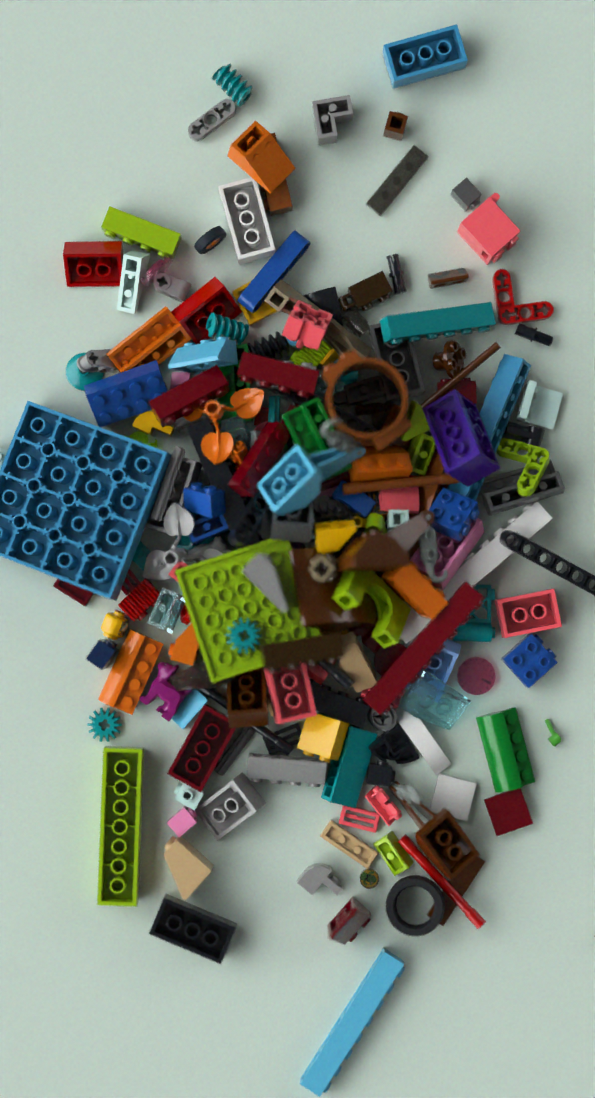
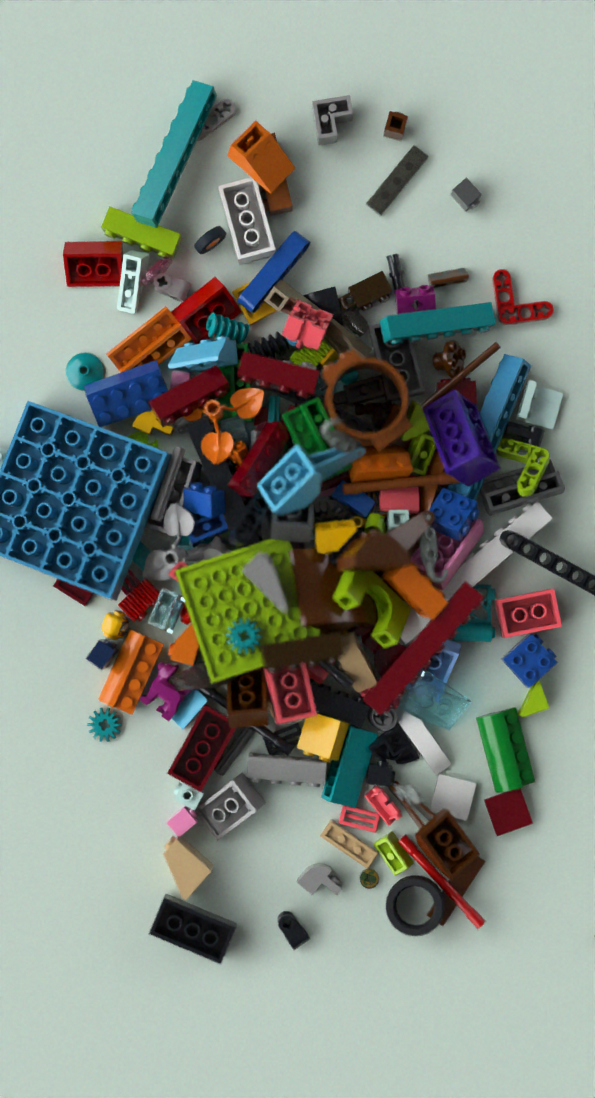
light grey piece [77,349,116,373] -> none
lime brick [97,746,144,906] -> none
teal piece [212,64,253,107] -> none
medium azure brick [300,948,405,1097] -> none
dark tan brick [308,554,338,583] -> none
slope [327,896,371,944] -> none
dark azure brick [382,24,468,89] -> none
coral container [457,193,520,265] -> none
clear pink tile [457,657,496,695] -> none
black axle [515,323,553,346] -> none
bright green hand [545,719,561,747] -> none
none -> teal brick [132,80,217,228]
none -> black piece [278,911,310,950]
none -> magenta brick [395,285,436,314]
none -> lime slope [518,681,549,717]

